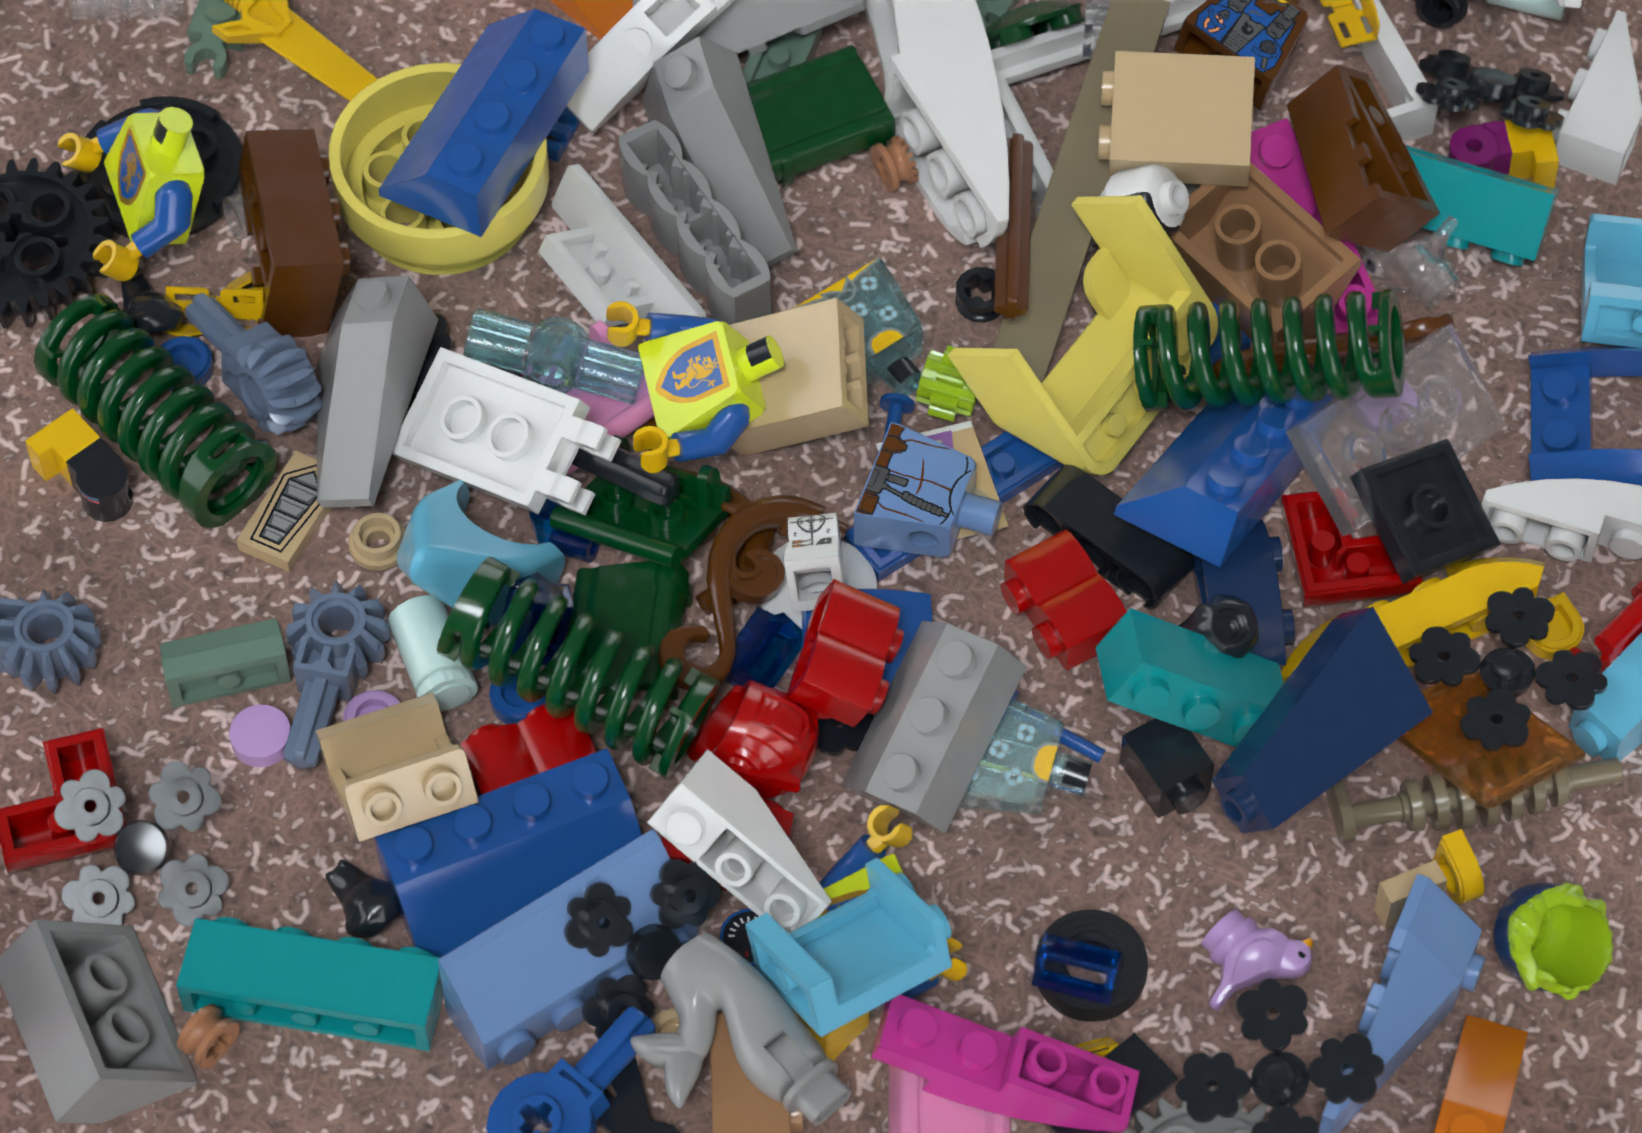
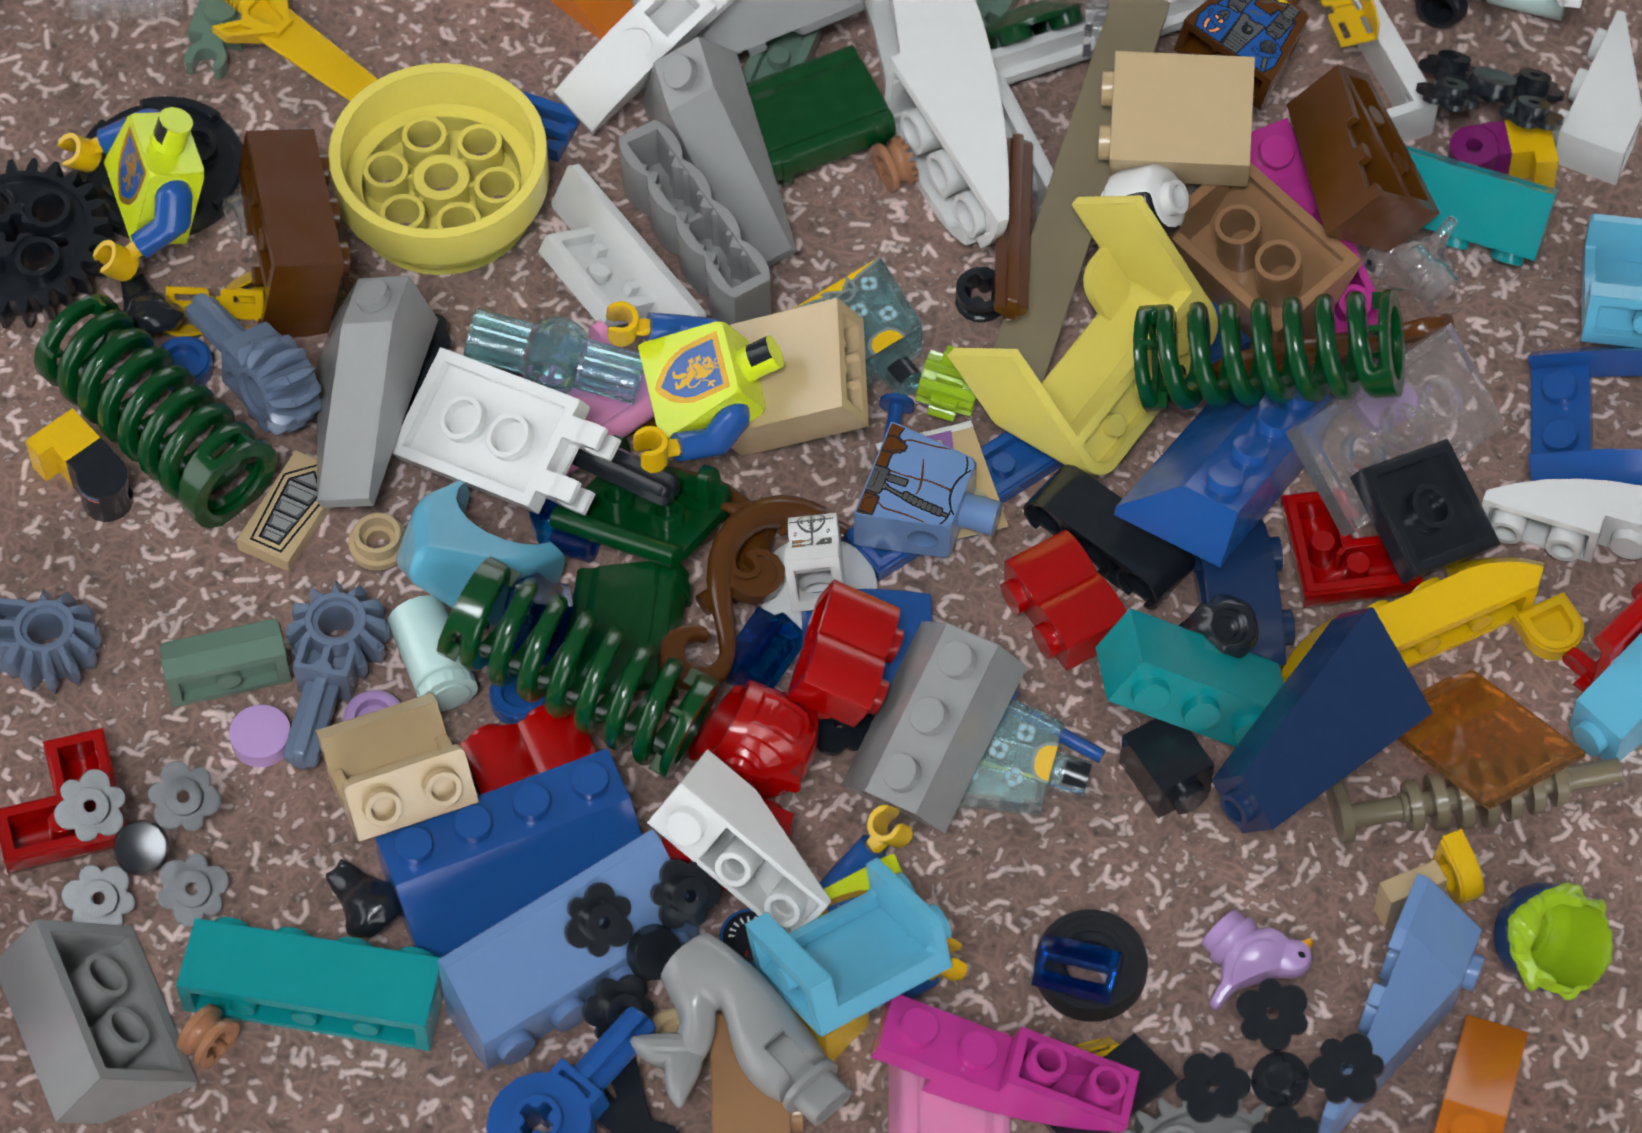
blue slope [379,9,589,237] -> none
black plant [1409,587,1608,751] -> none

